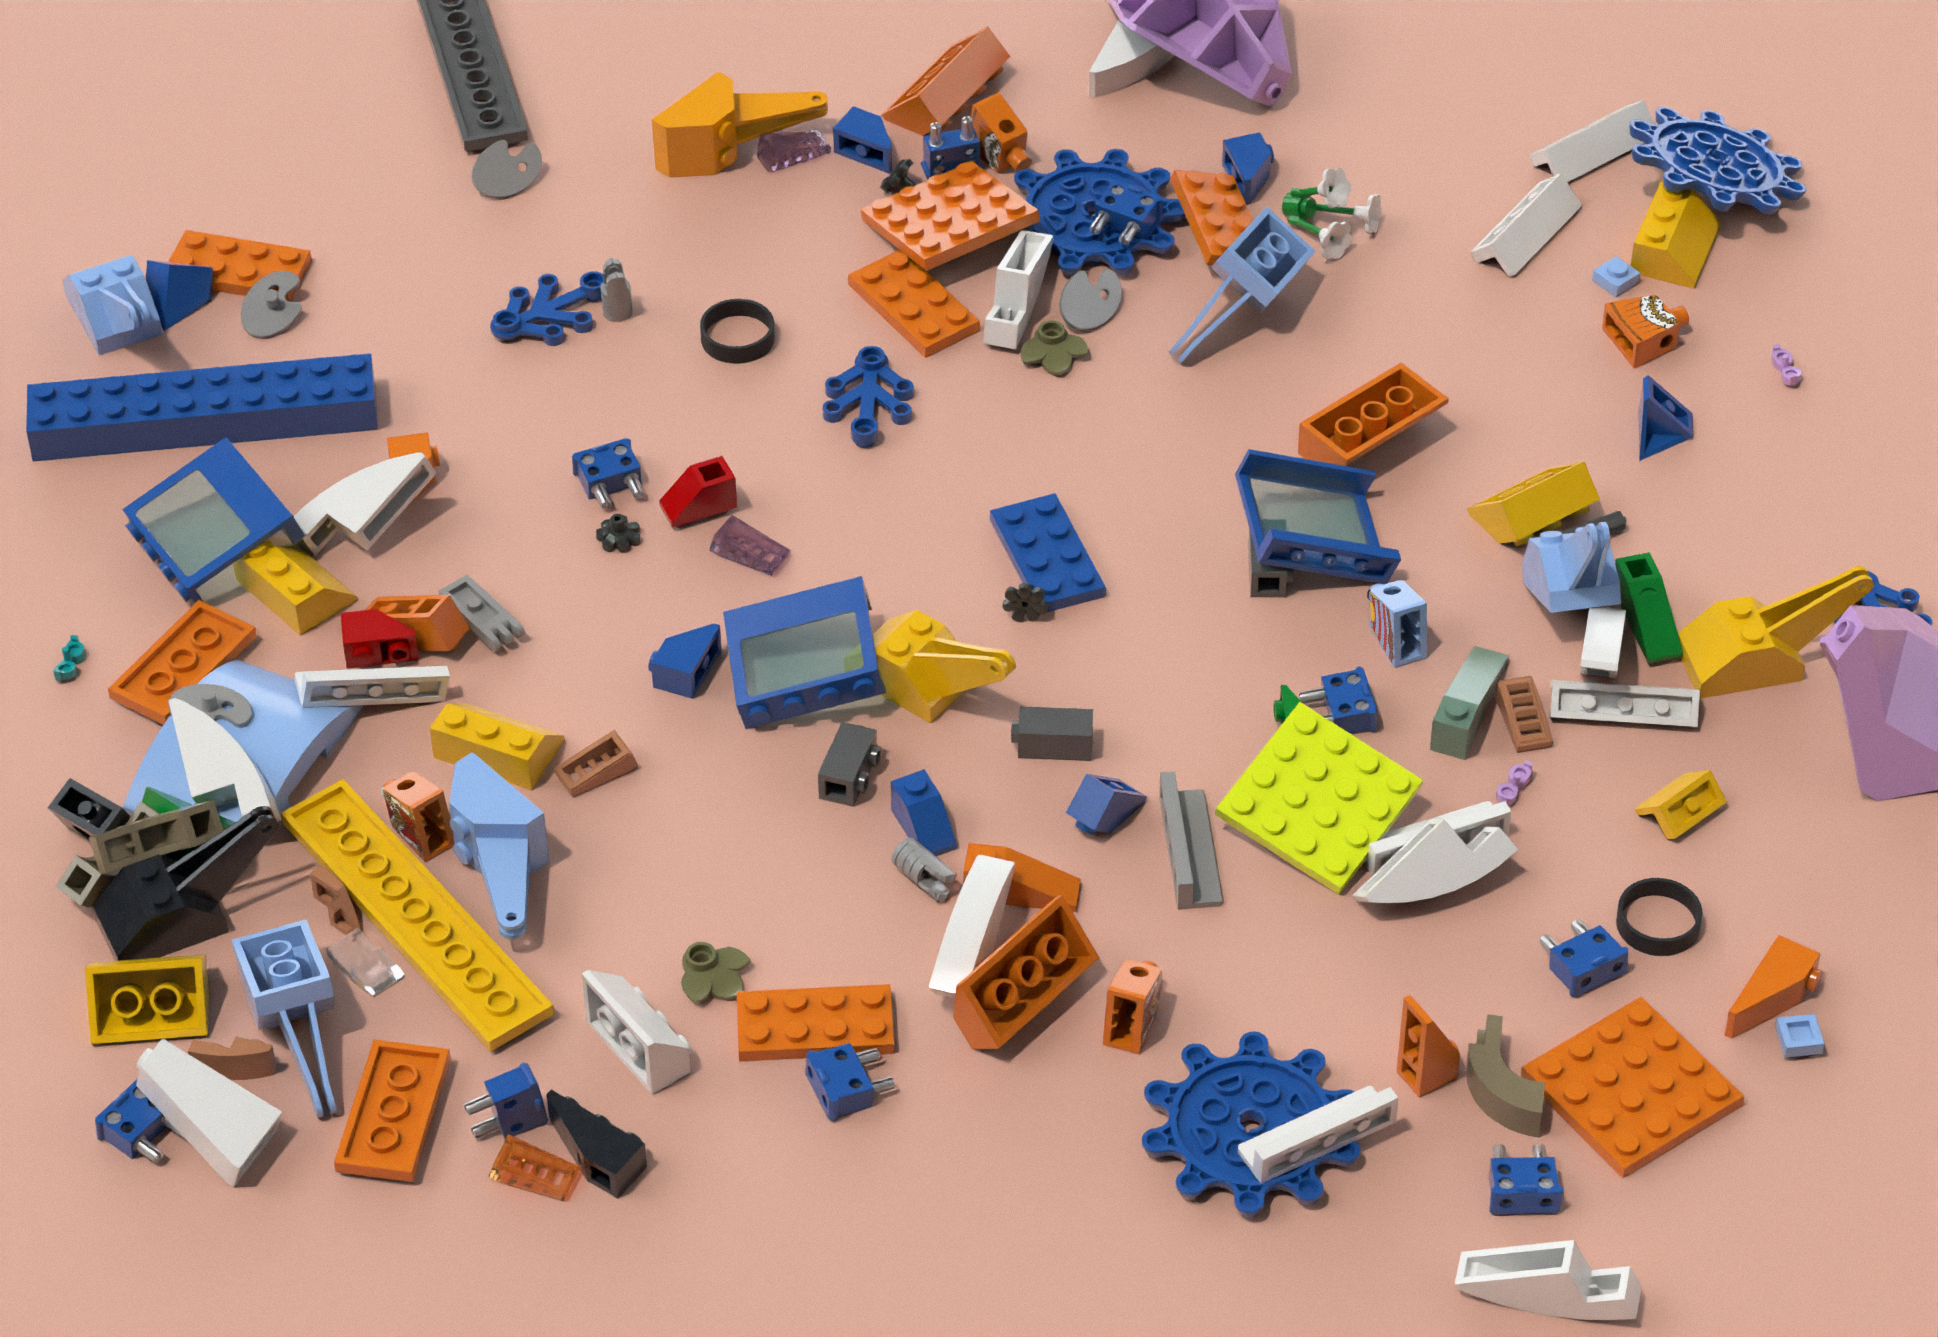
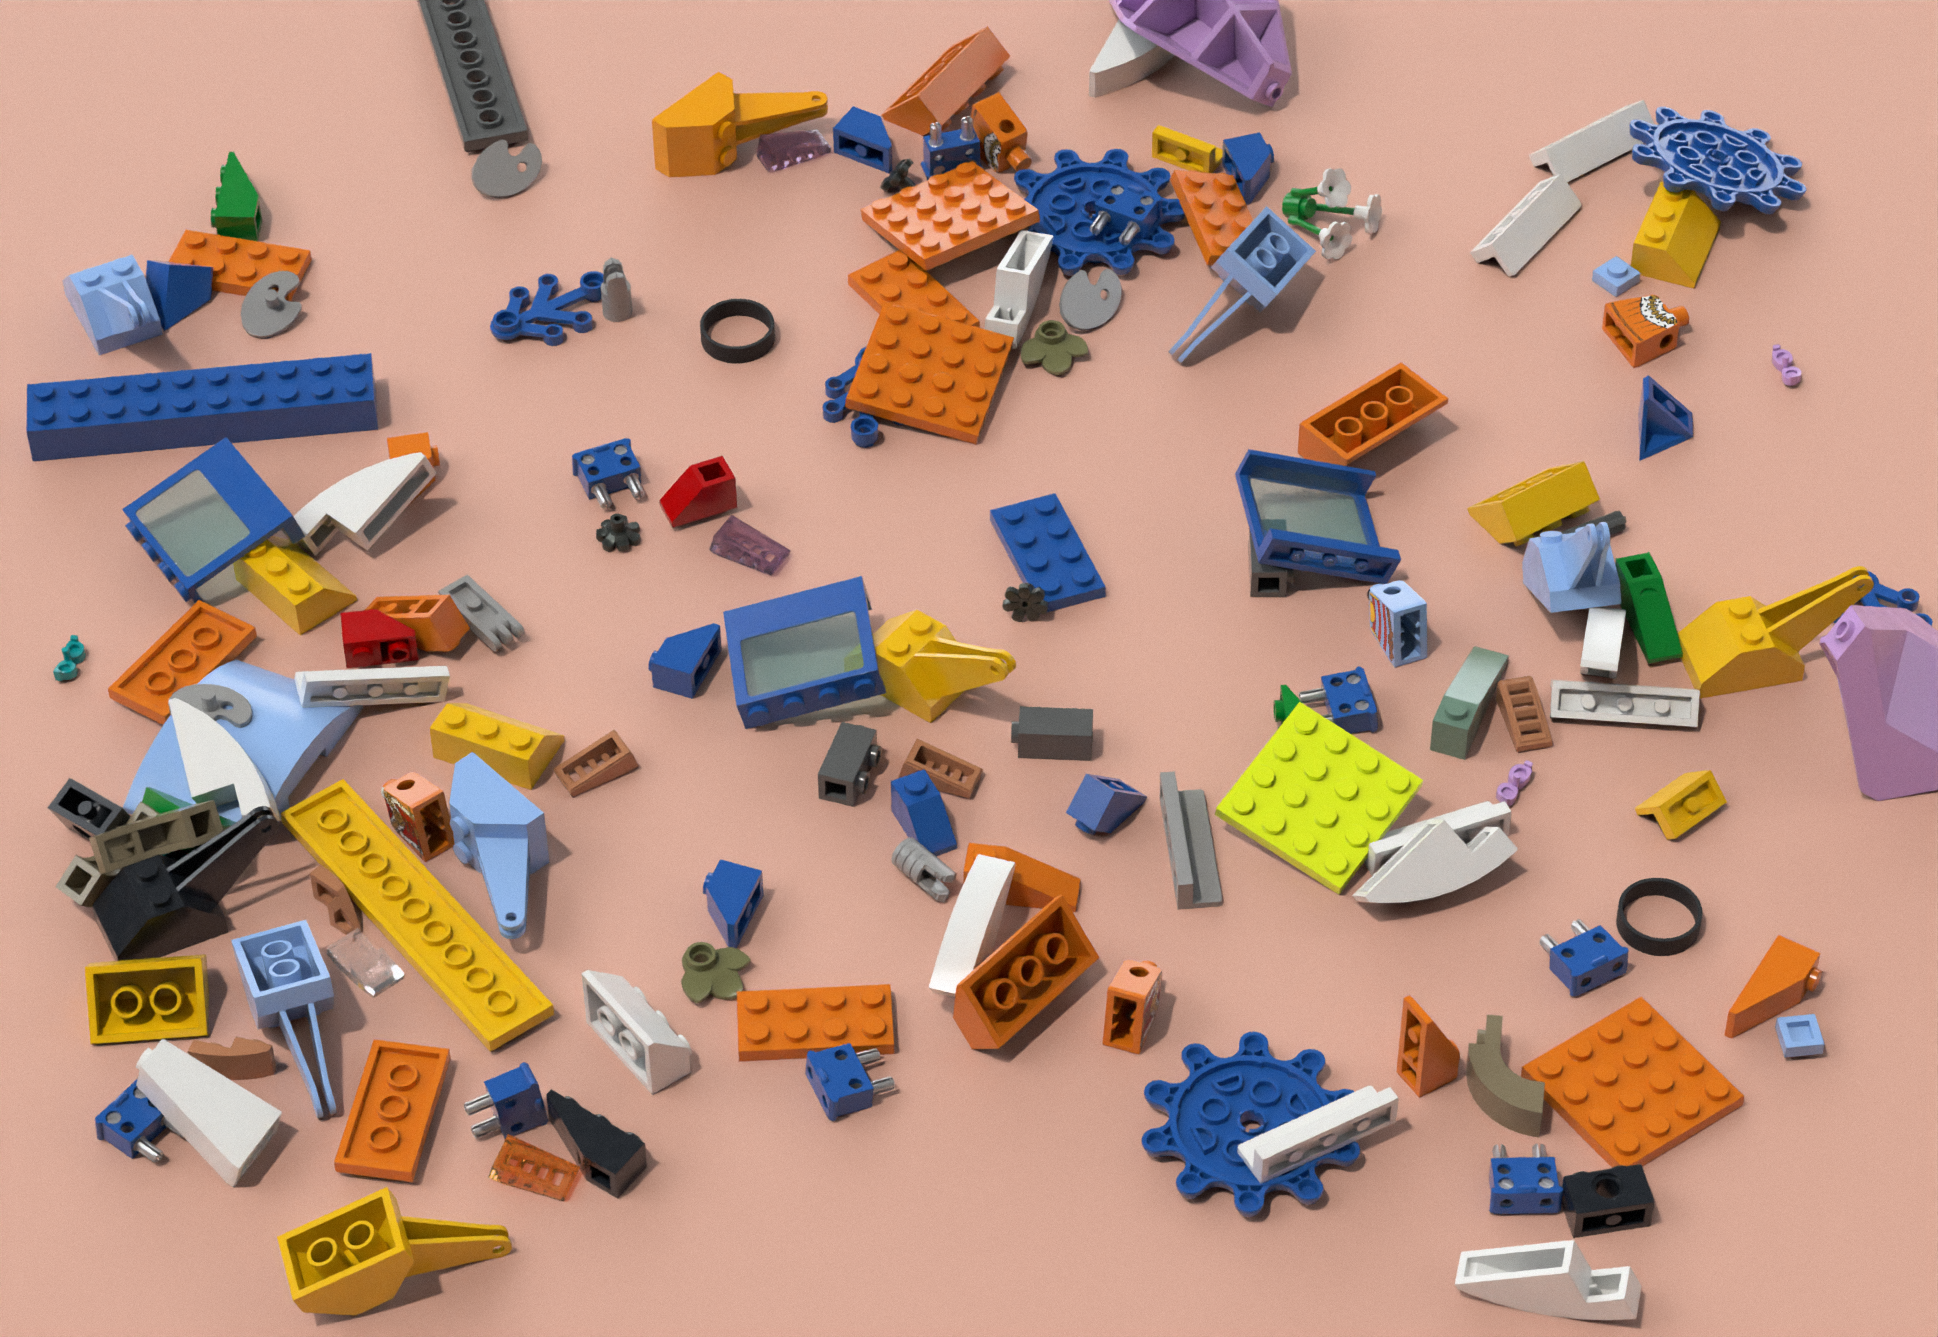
none -> green slope [210,152,262,241]
none -> yellow slope [277,1187,512,1315]
none -> blue slope [703,859,764,949]
none -> orange plate [845,301,1014,444]
none -> nougat slope [898,739,983,798]
none -> yellow panel [1152,125,1223,173]
none -> black brick [1562,1164,1655,1238]

